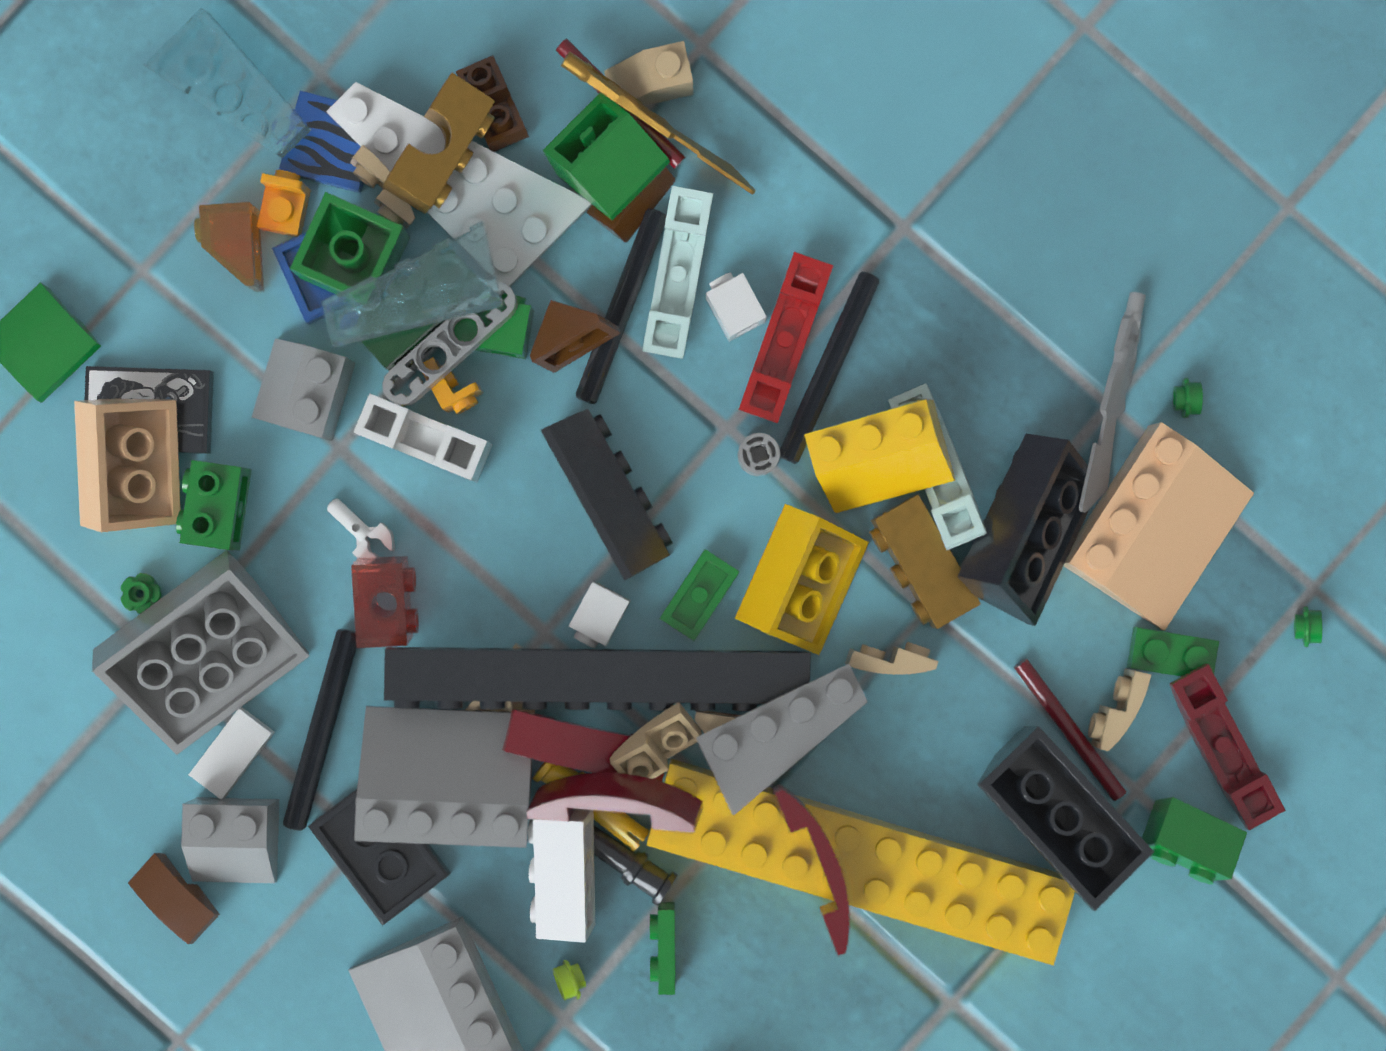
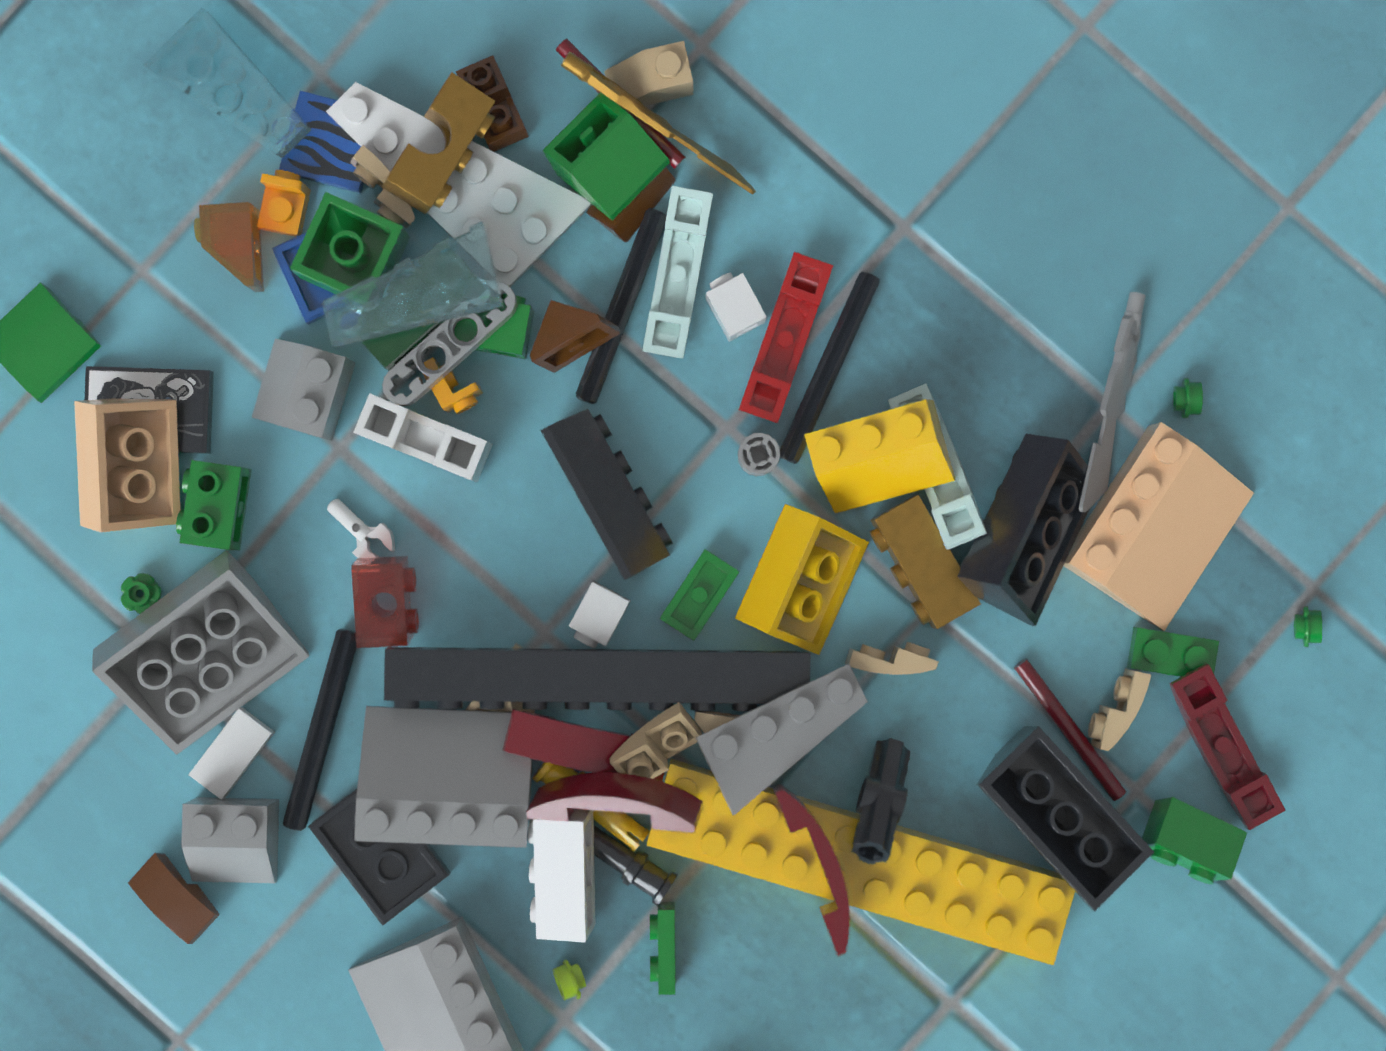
none -> black piece [851,738,911,864]

